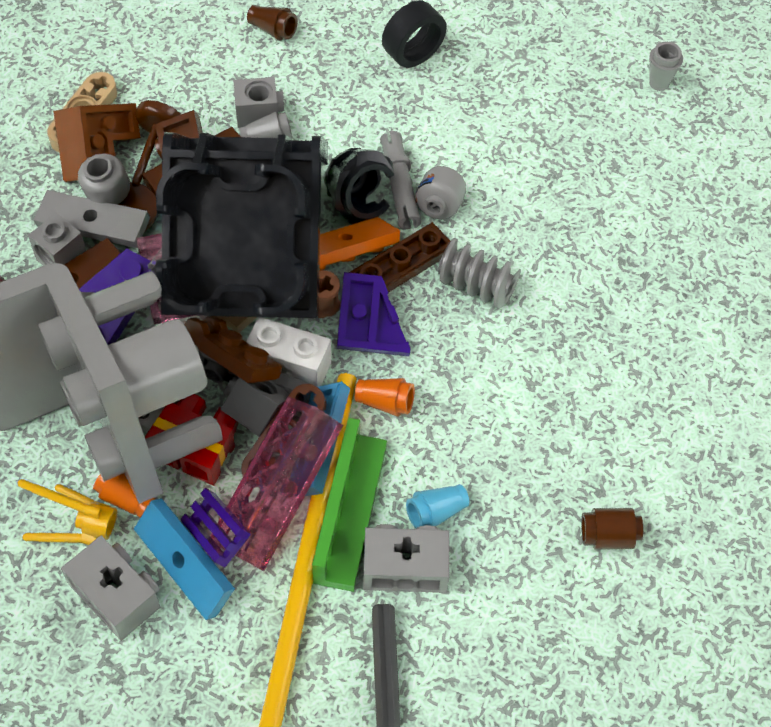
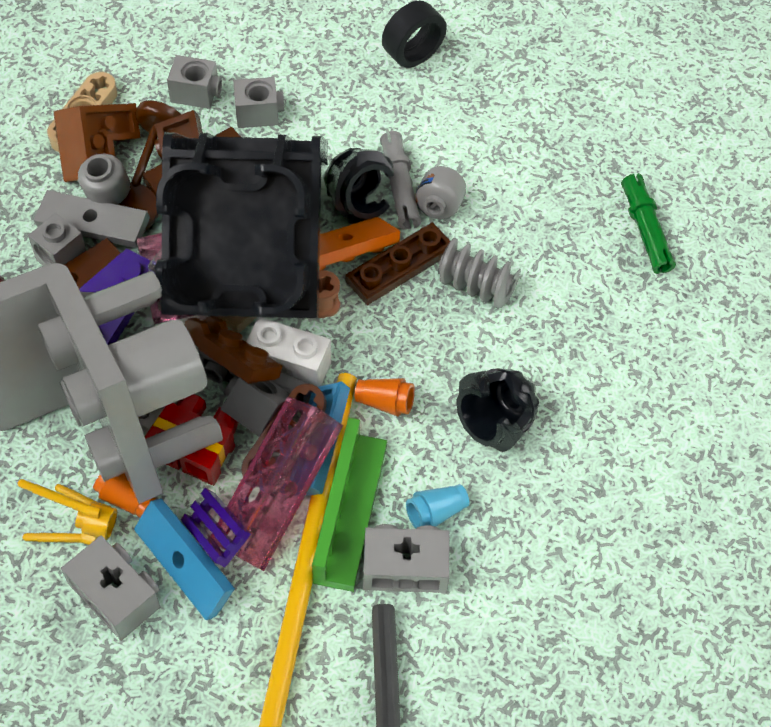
light grey cone [239,111,293,139] -> none
reddish brown cone [247,5,298,41] -> none
dark purple wing [336,272,411,356] -> none
reddish brown brick [581,508,643,550] -> none
light grey cone [649,41,683,91] -> none
none -> light grey brick [167,55,222,109]
none -> black helmet [456,368,539,452]
none -> green pin [621,173,676,274]

